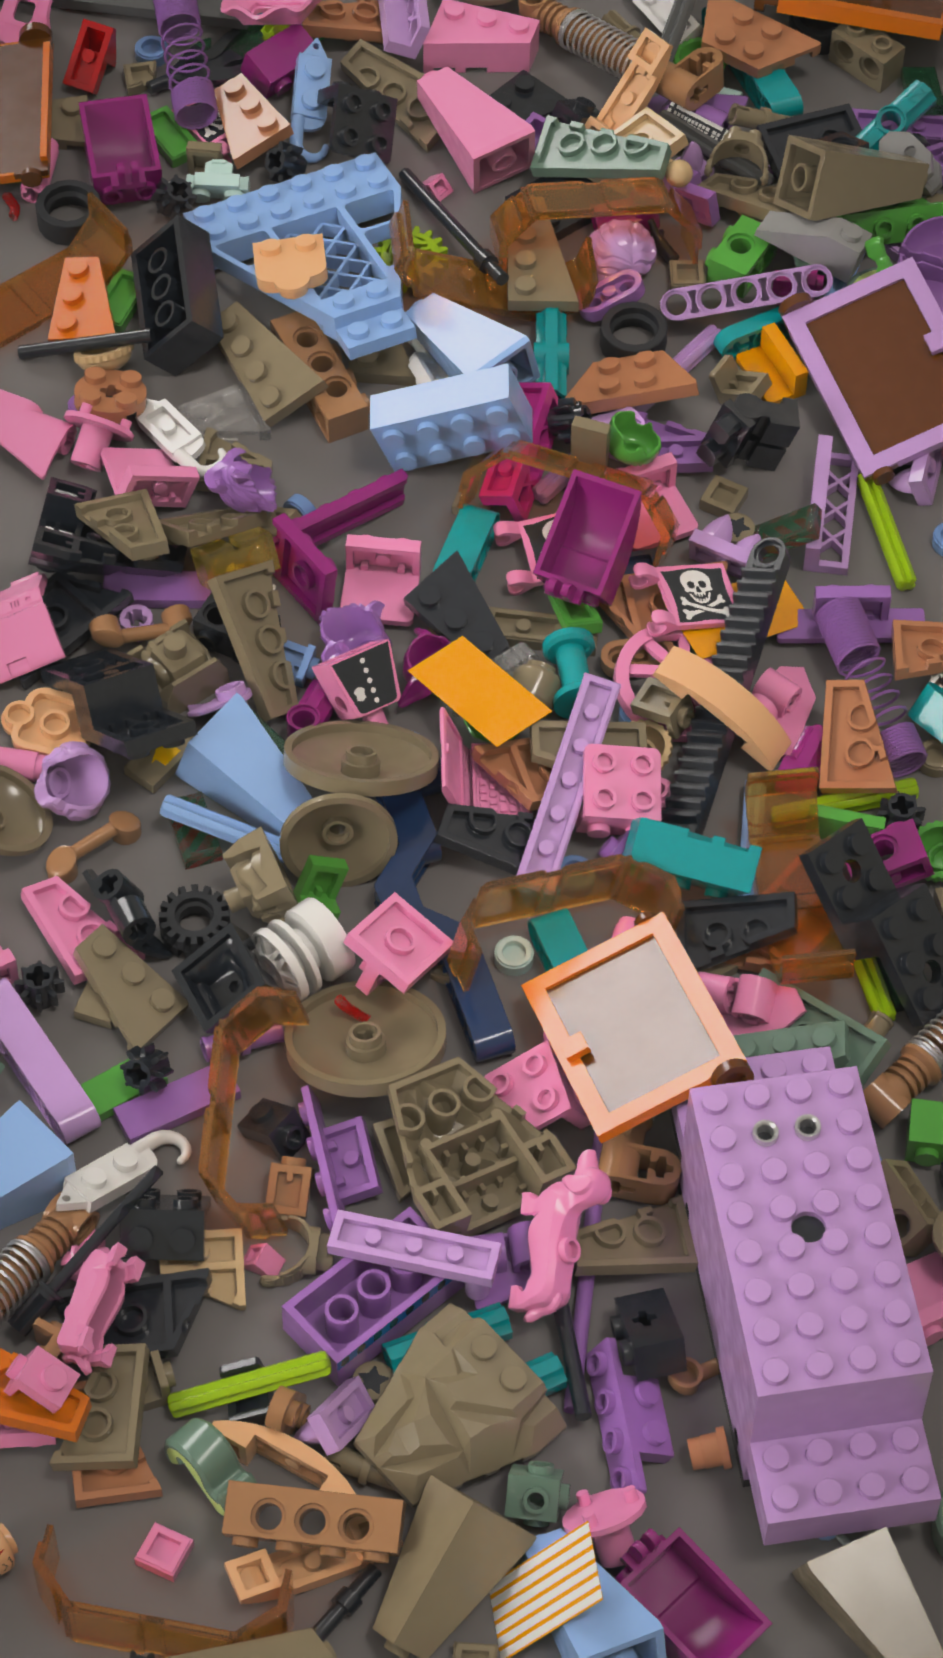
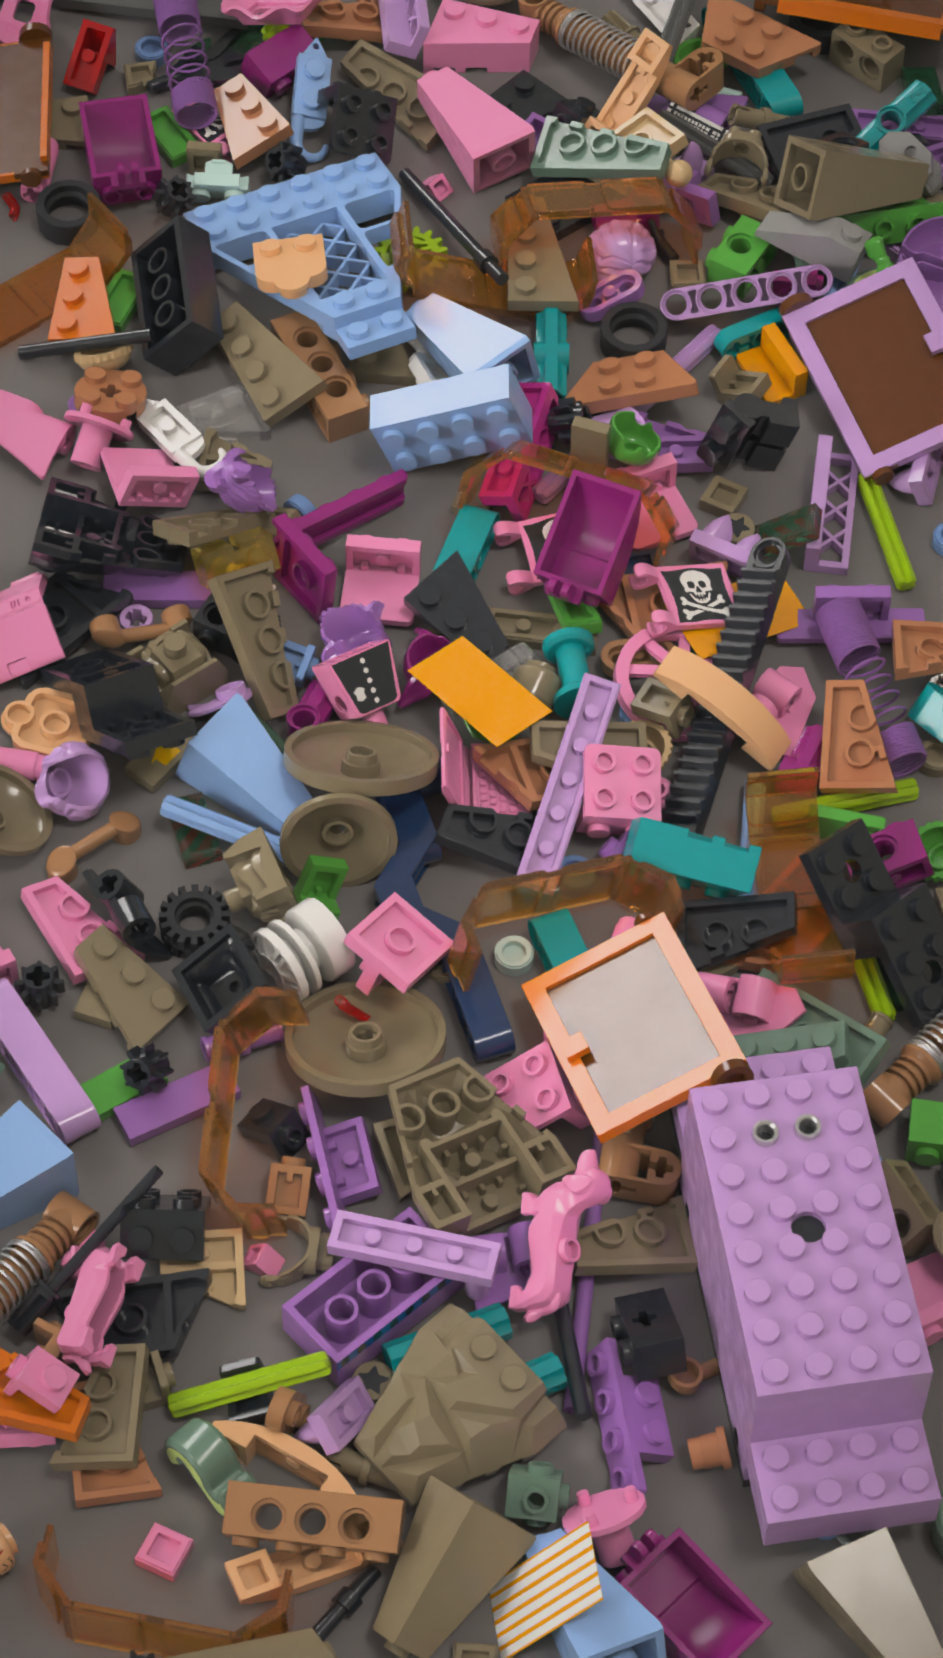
white plate [56,1130,192,1214] -> none
dark tan wing [74,488,169,561] -> none
black gear [877,791,926,830] -> none

